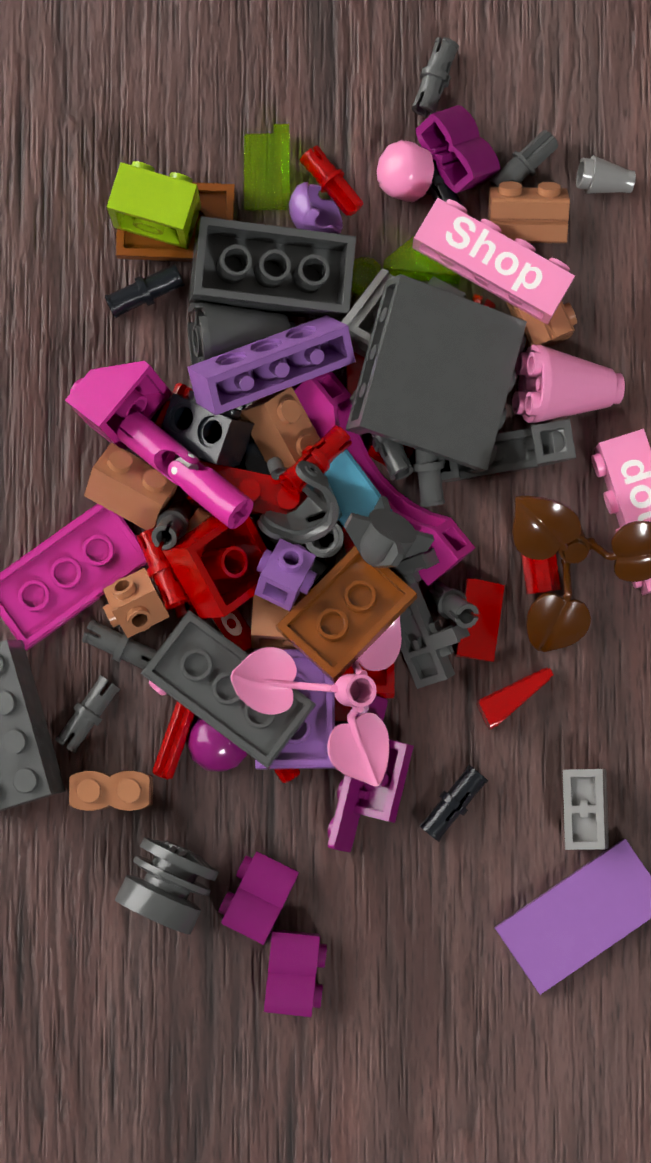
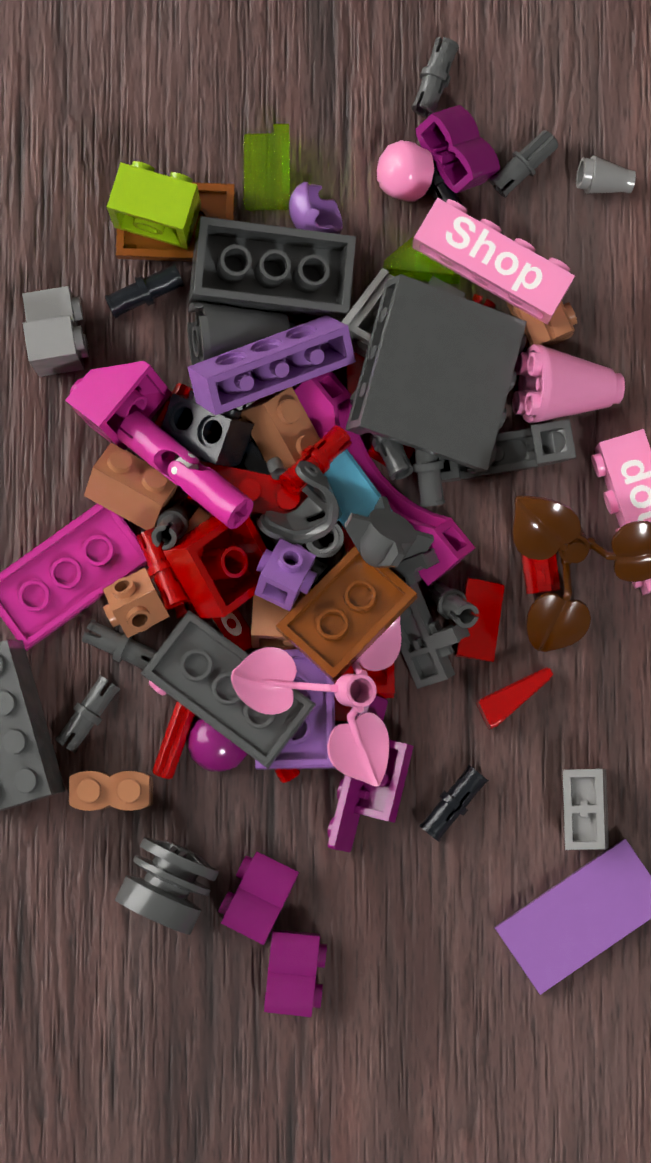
red axle [300,145,363,216] -> none
clear neon green plate [351,257,382,296] -> none
nougat brick [488,181,570,243] -> none
none -> light grey brick [22,286,89,377]

